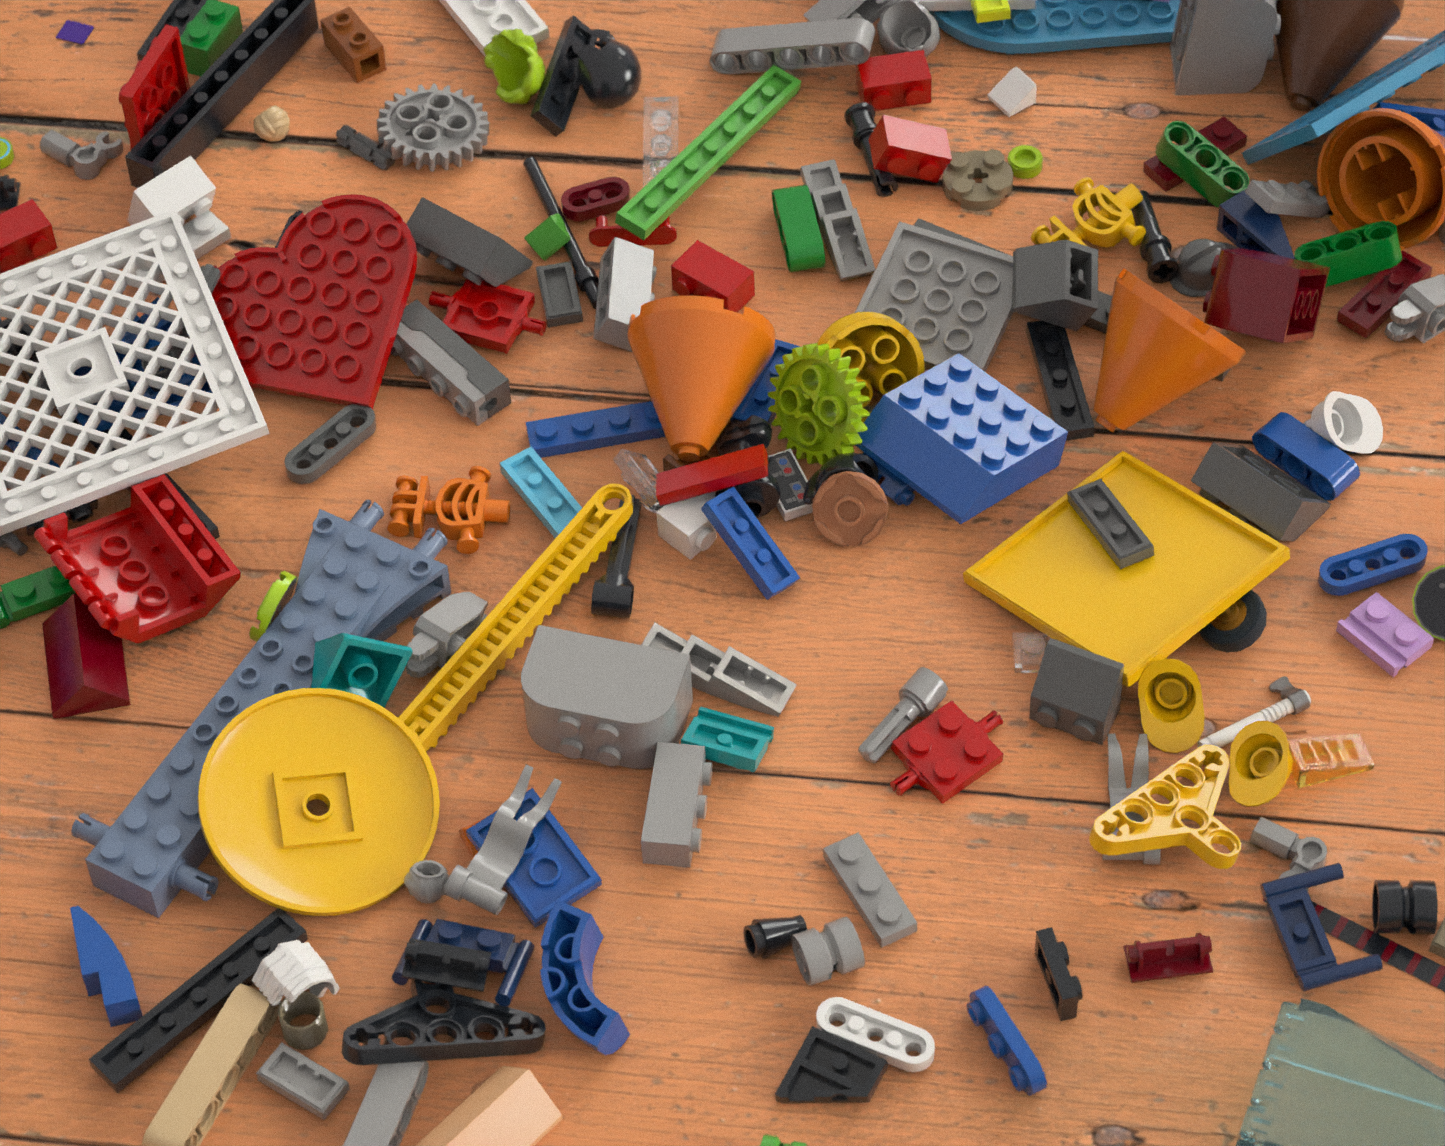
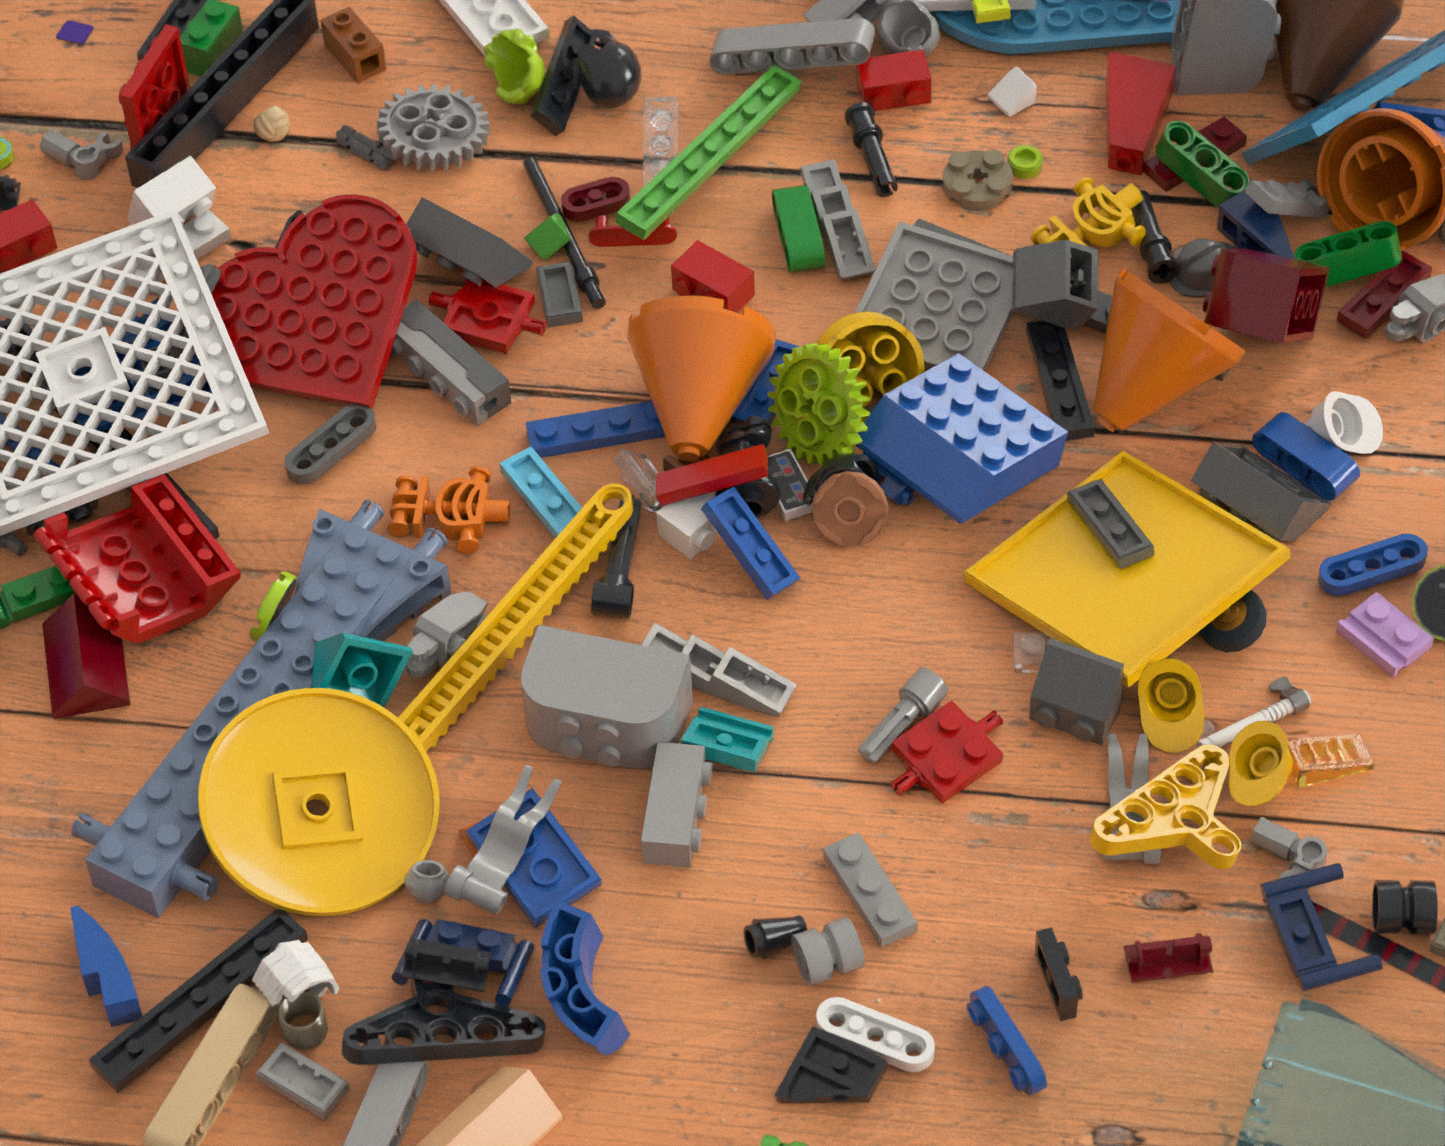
brick [593,237,657,352] -> none
red brick [869,115,952,183] -> none
none -> red slope [1106,51,1176,176]

